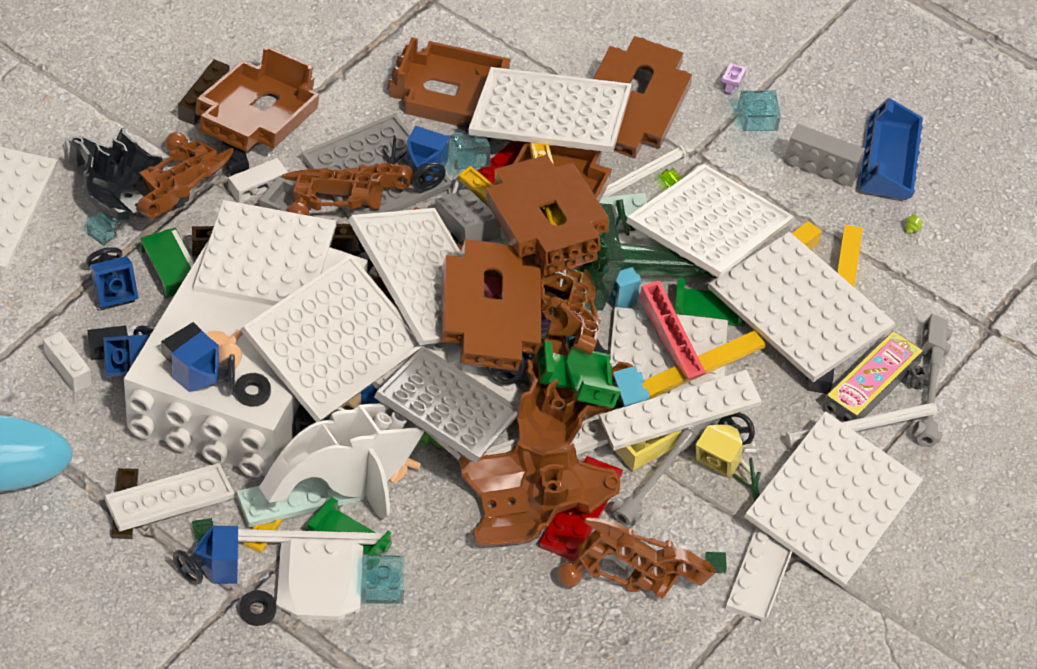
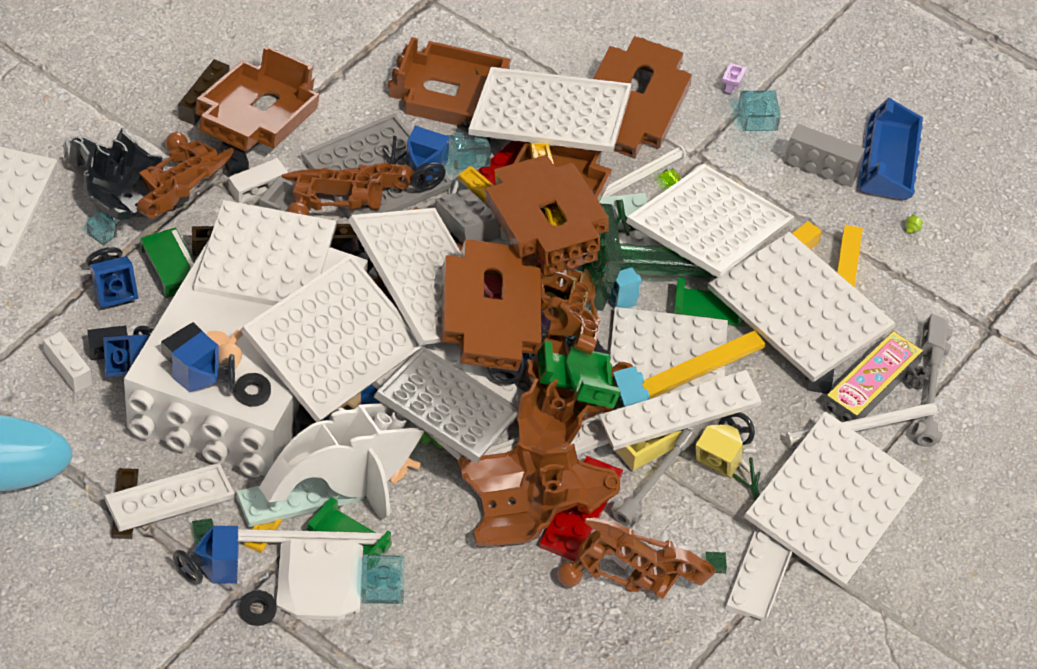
coral slope [639,281,706,380] -> none

